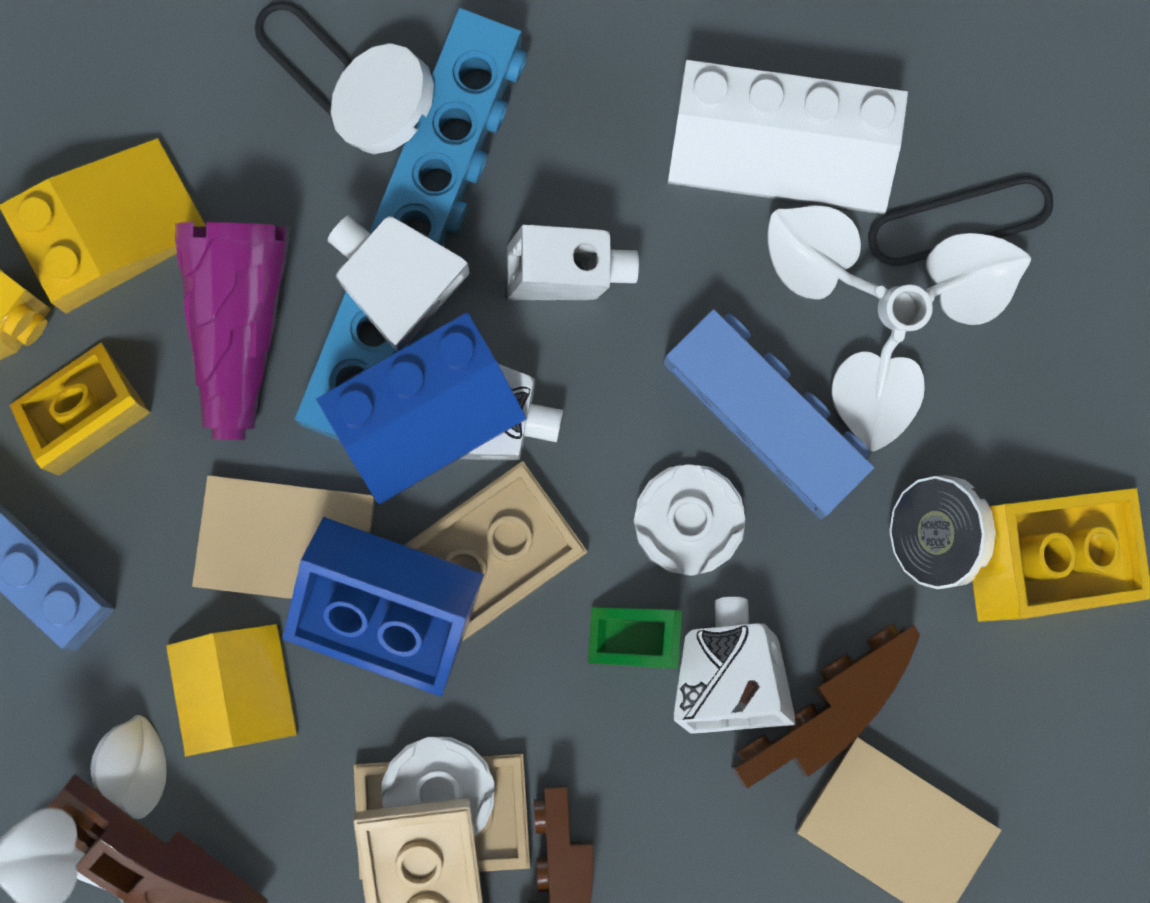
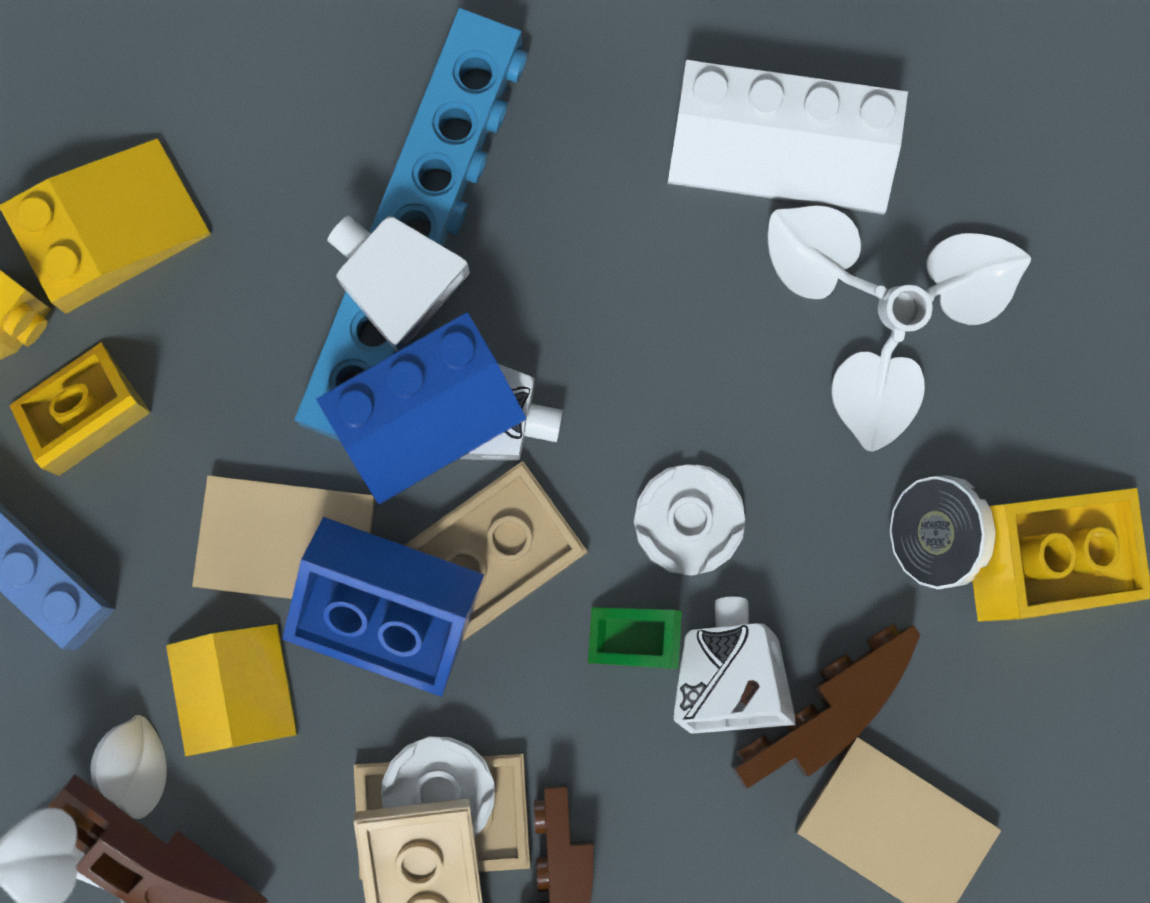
magenta cone [175,222,289,440] -> none
black piece [254,1,352,117] -> none
white tile [331,43,434,154] -> none
white torso [507,225,639,300] -> none
medium blue brick [664,309,875,520] -> none
black piece [868,176,1053,266] -> none

